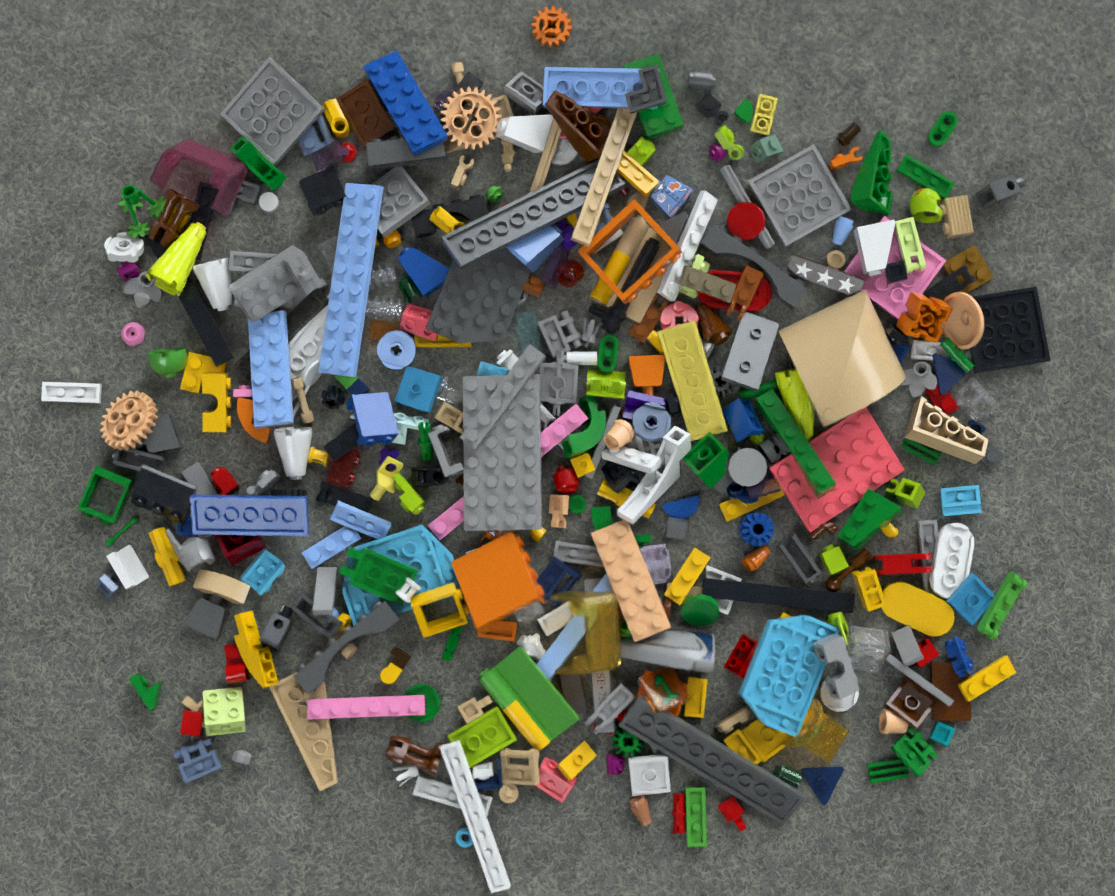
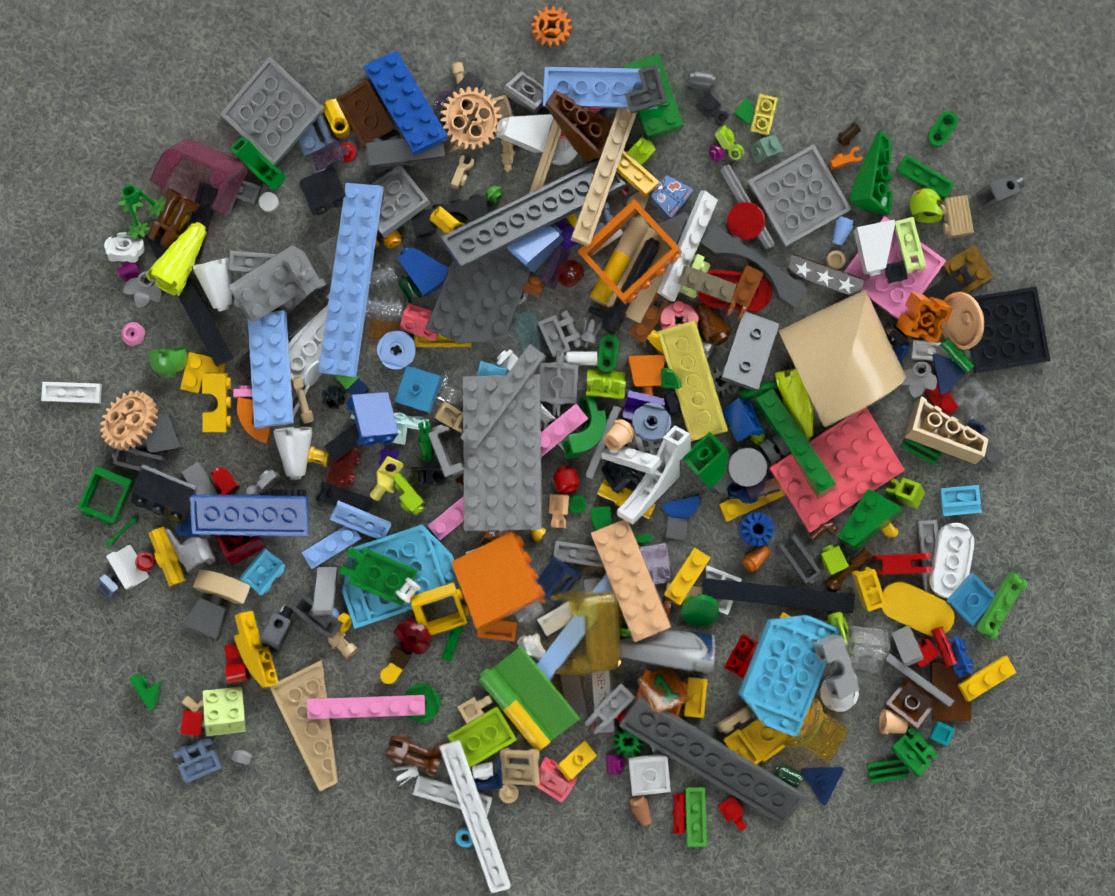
dark grey arch [294,601,401,694] -> none
yellow bracket [570,453,595,477] -> none
none -> red plate [135,552,155,572]
none -> dark red plate [394,618,432,654]
none -> green tile [661,368,682,389]
none -> red pin [931,626,957,667]

